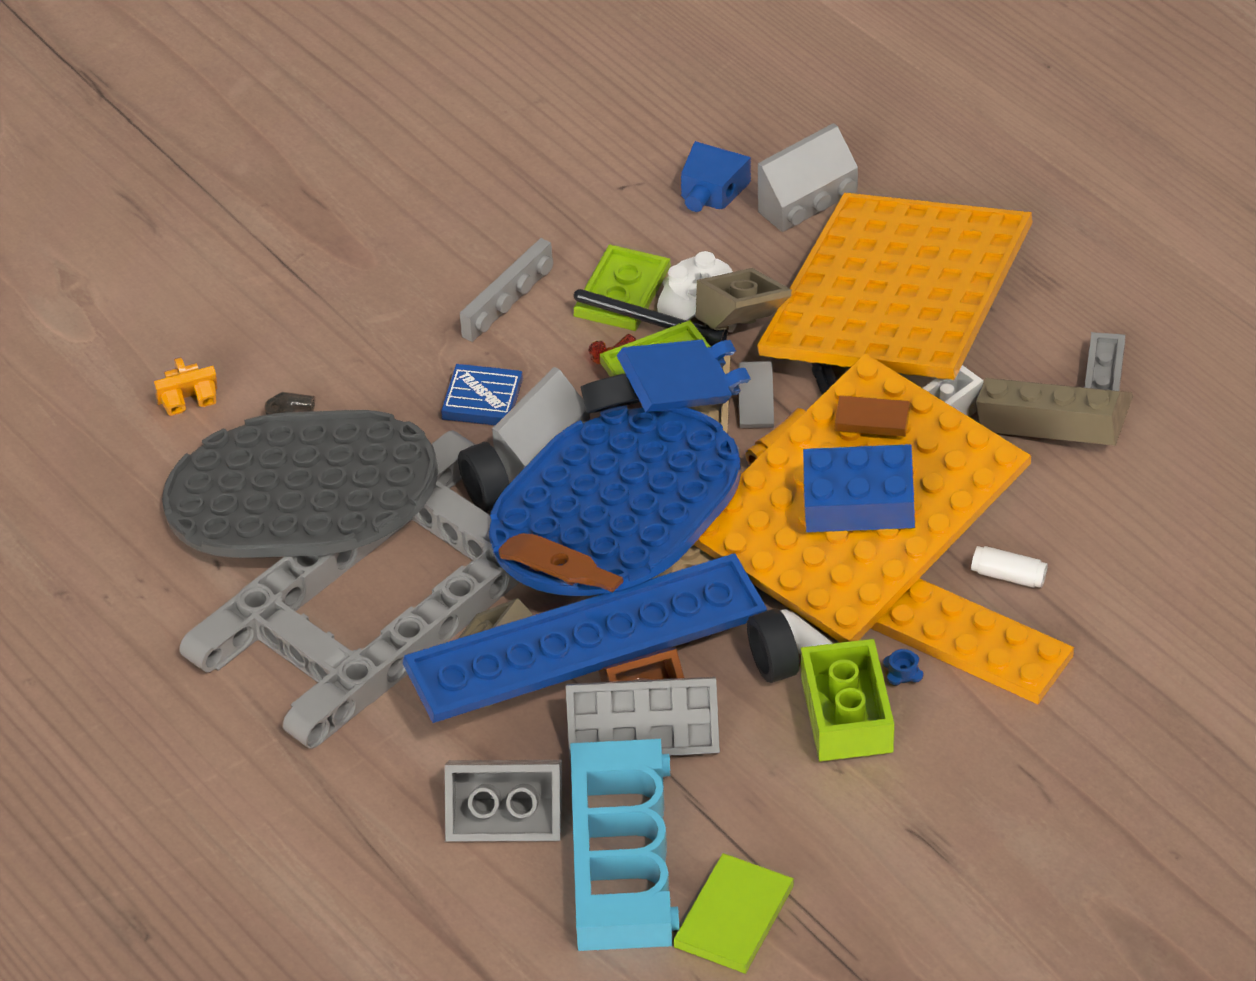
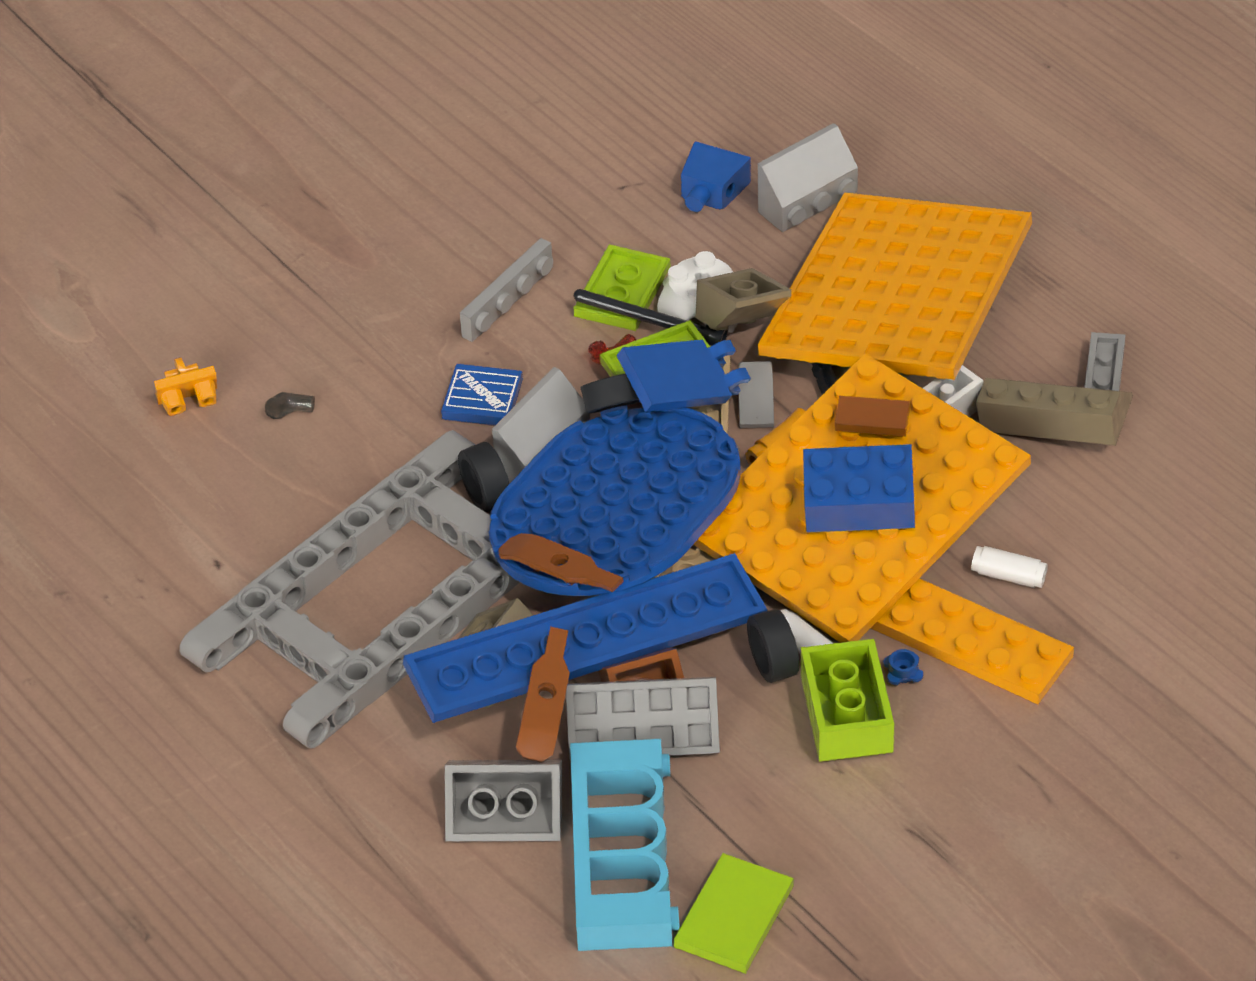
dark grey tile [162,410,438,558] -> none
none -> dark orange piece [516,626,570,763]

